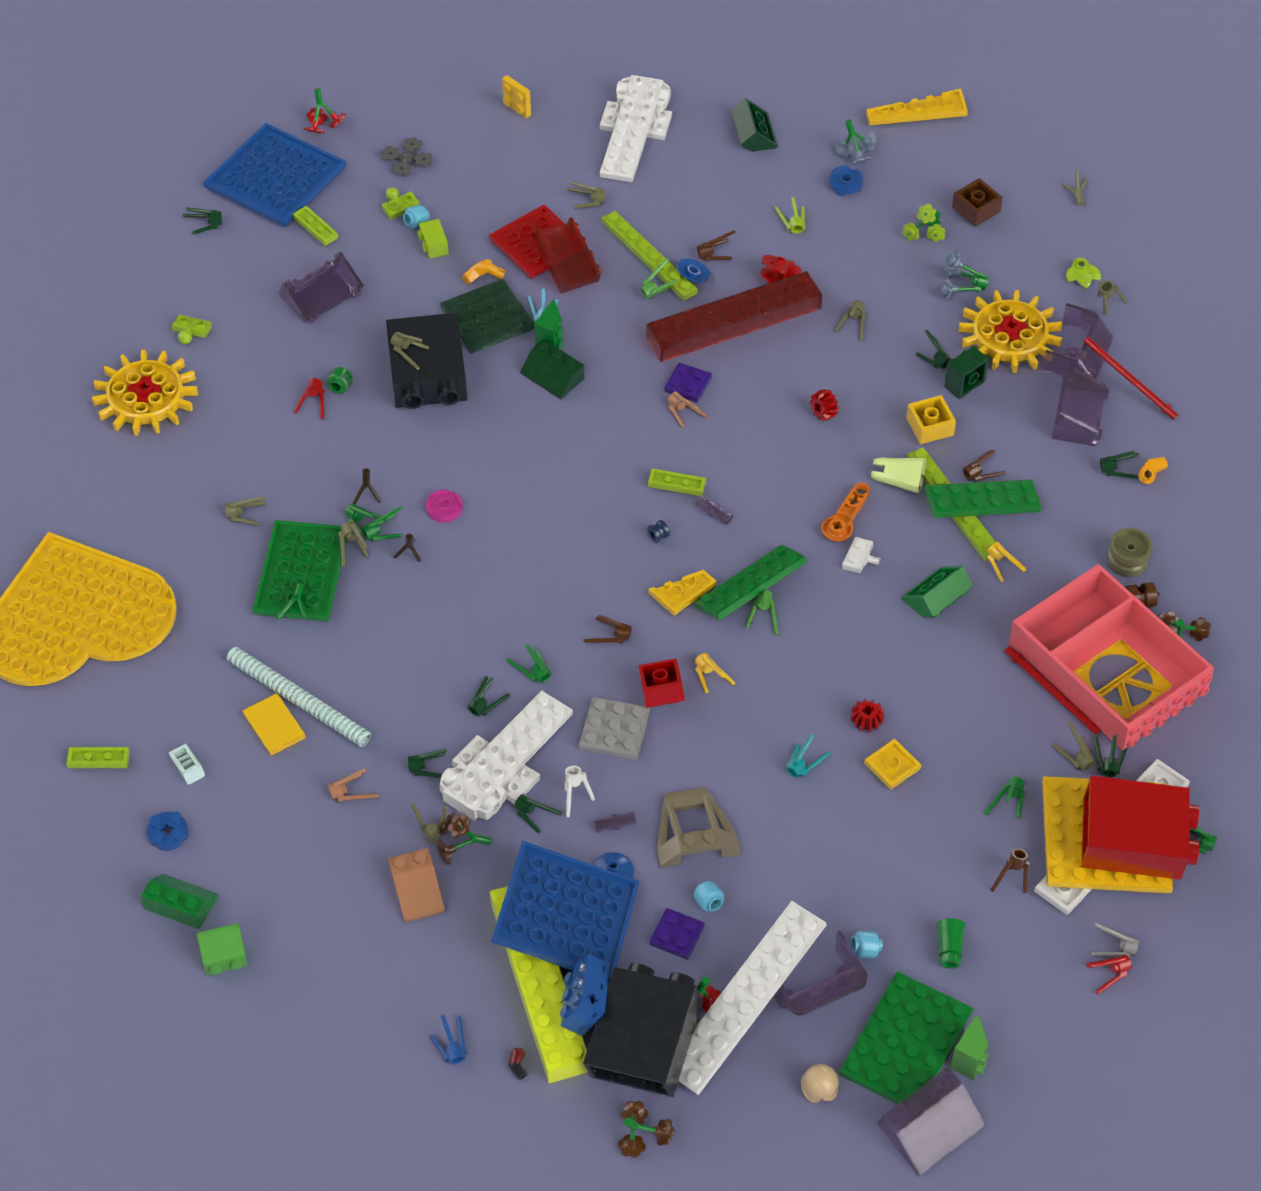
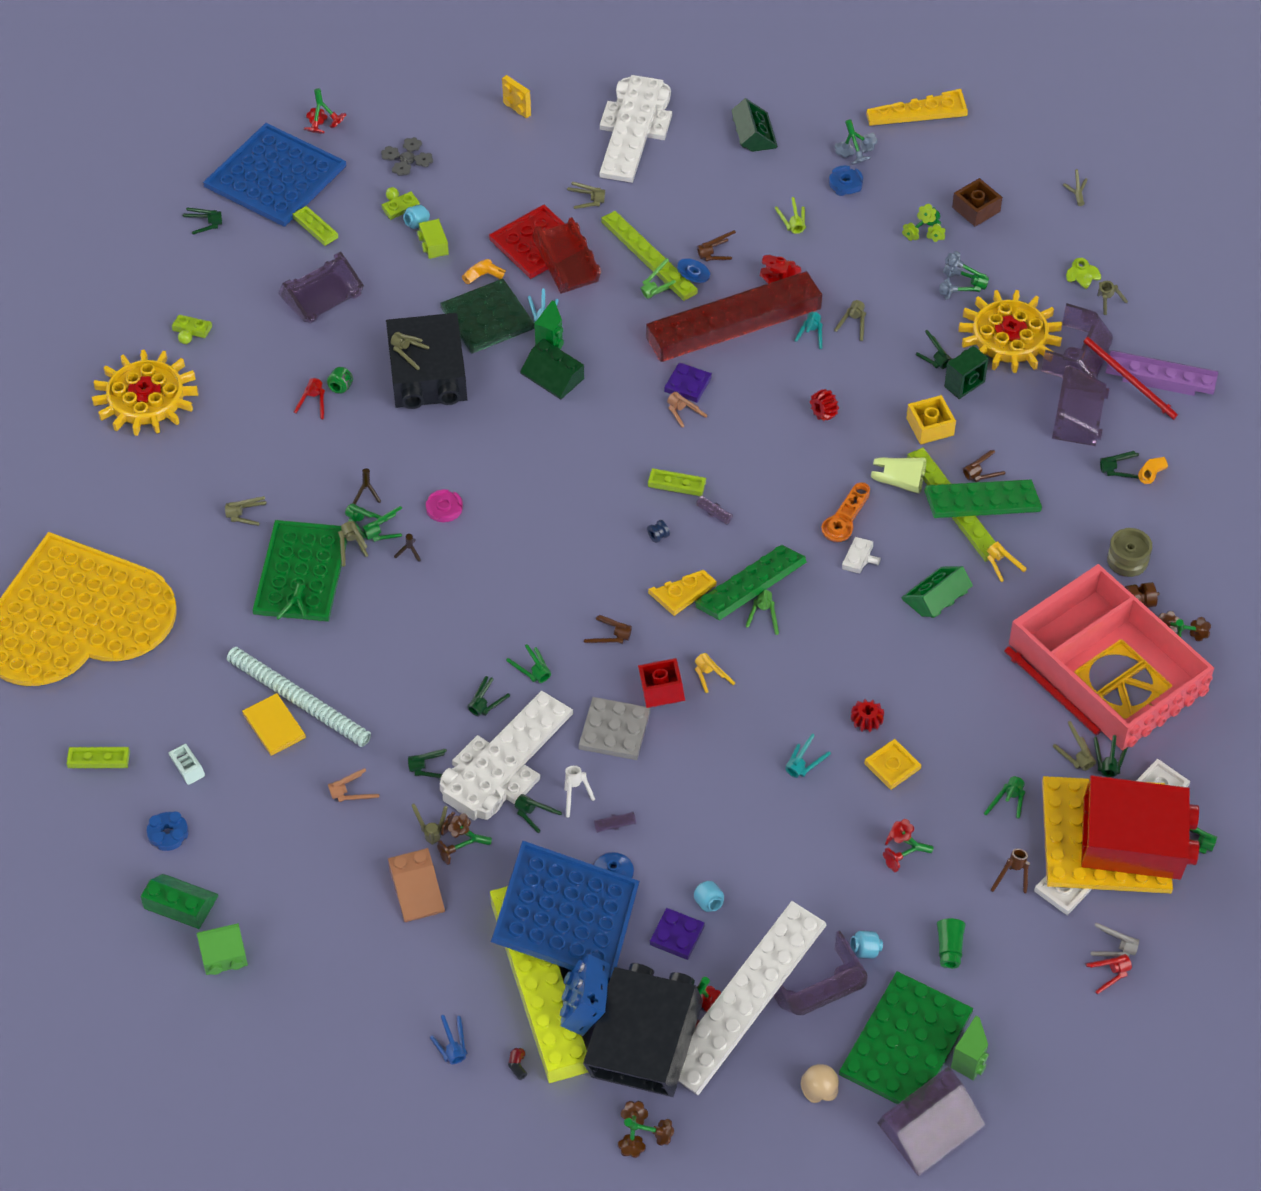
dark tan windscreen [657,787,741,868] -> none
none -> teal plant [795,312,823,349]
none -> red plant [883,819,933,872]
none -> medium lavender slope [1106,350,1218,396]

